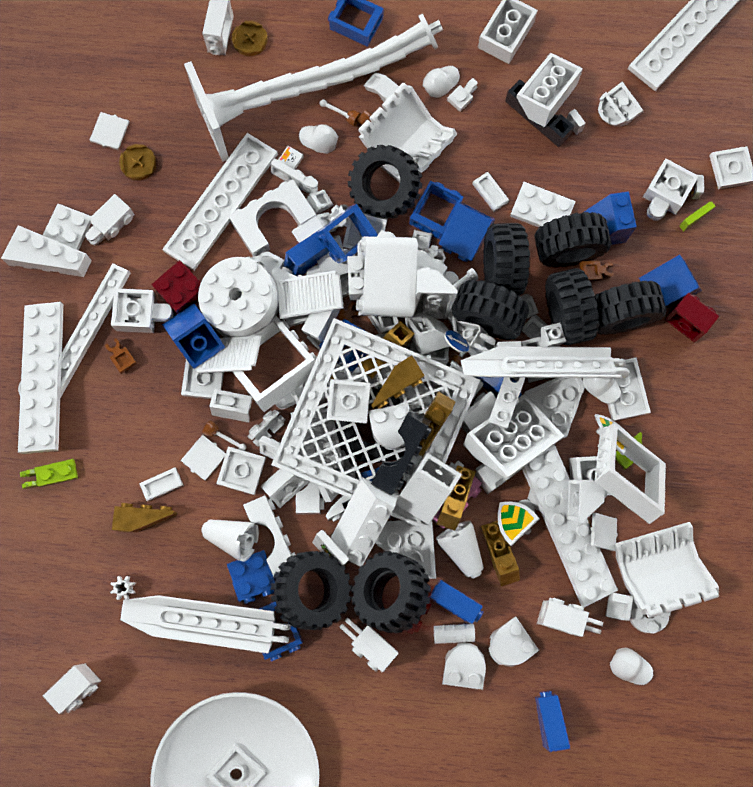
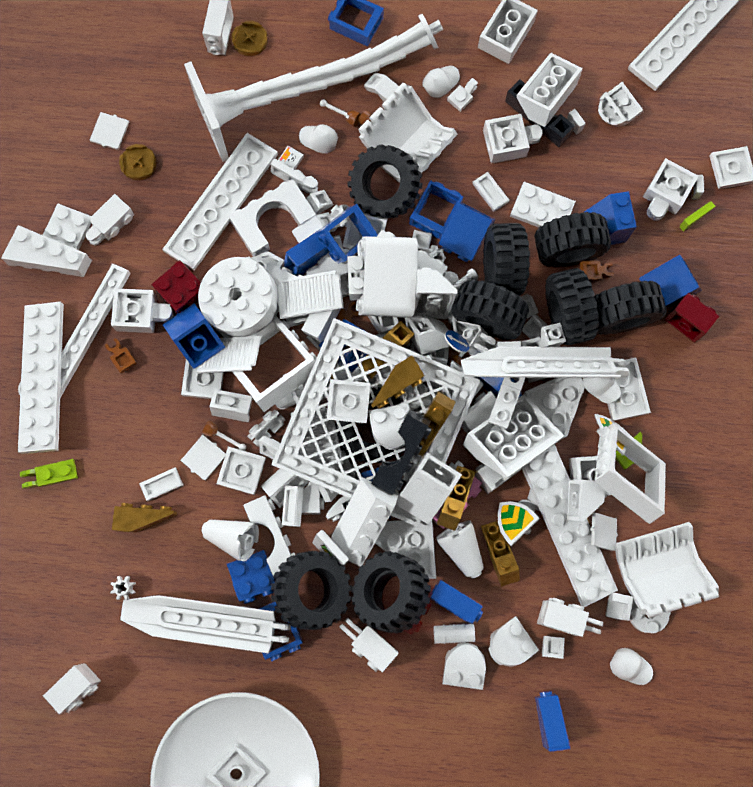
none -> white tile [282,486,304,527]
none -> white brick [483,114,542,163]
none -> white plate [542,636,565,659]

